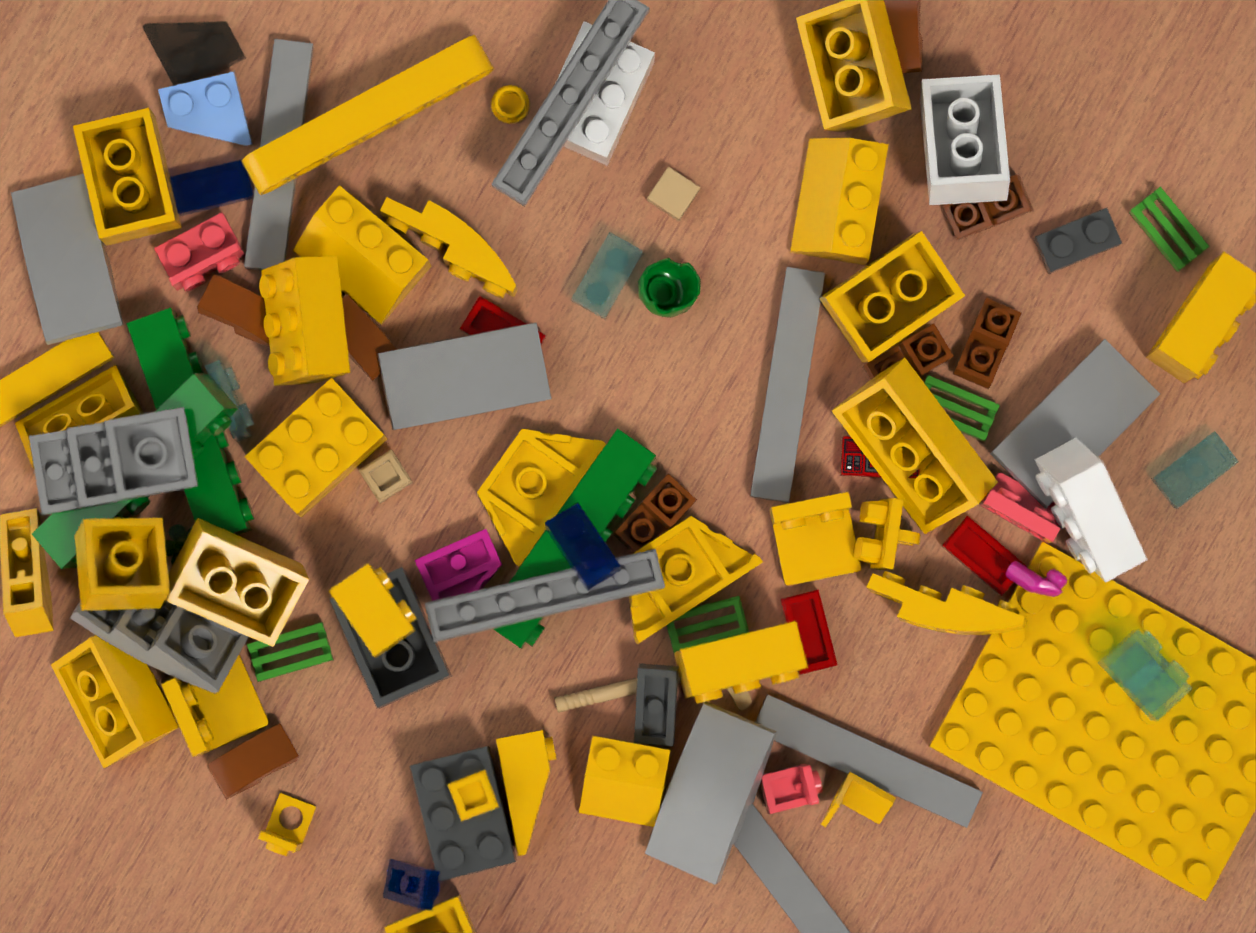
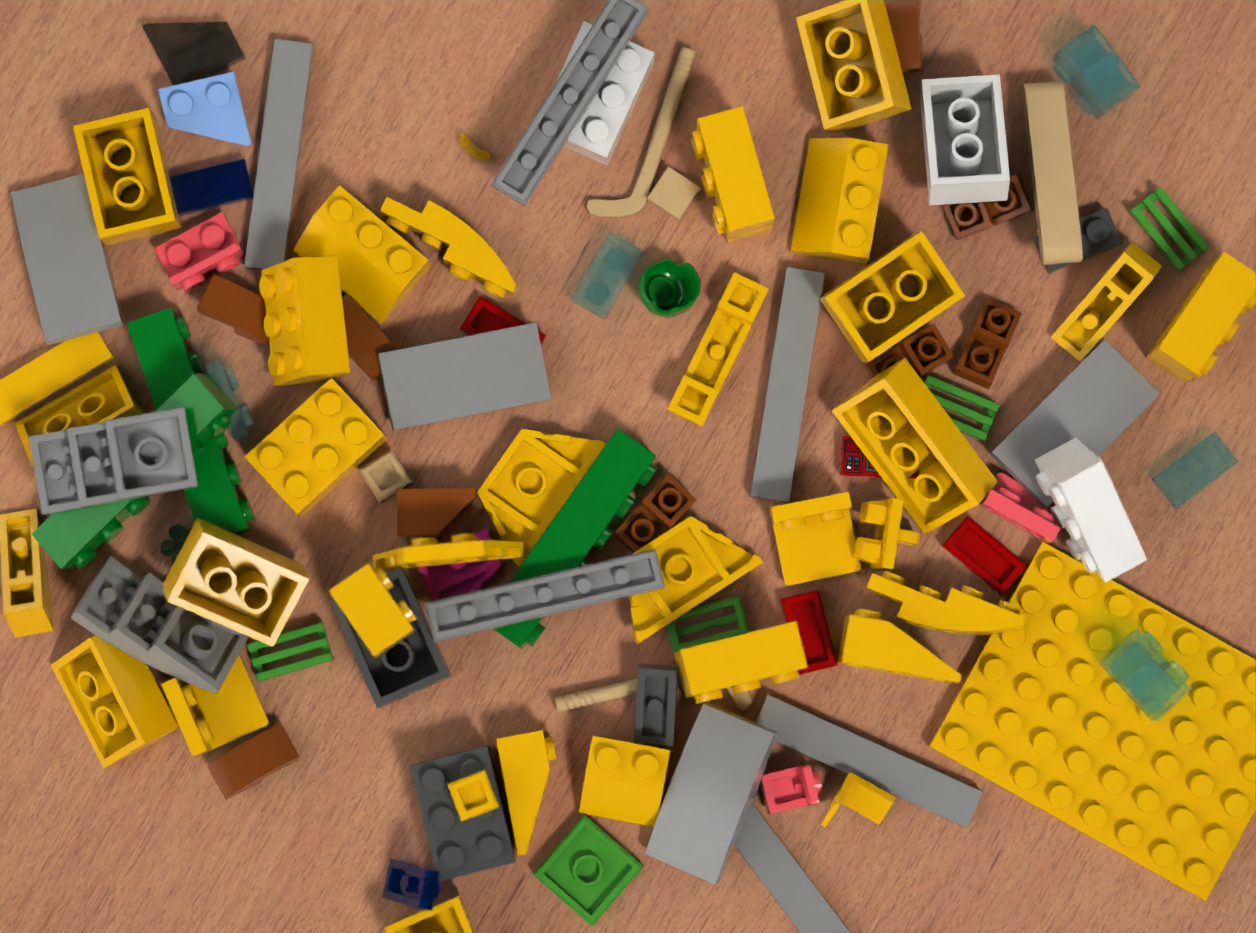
yellow brick [75,518,170,611] -> none
yellow beam [241,35,494,195] -> none
yellow bracket [258,793,316,856] -> none
yellow plate [491,85,530,124] -> none
clear blue plate [545,503,621,591] -> none
dark pink arm [1006,561,1067,597] -> none
none -> yellow wing [372,534,524,570]
none -> dark orange slope [397,488,477,545]
none -> yellow leg [458,133,490,161]
none -> bright green tile [533,814,644,926]
none -> tan piece [587,47,696,218]
none -> yellow slope [667,272,769,427]
none -> yellow brick [691,106,775,243]
none -> yellow slope [837,609,961,684]
none -> tan beam [1023,80,1083,266]
none -> yellow slope [1051,241,1162,362]
none -> clear light blue brick [1052,24,1141,120]

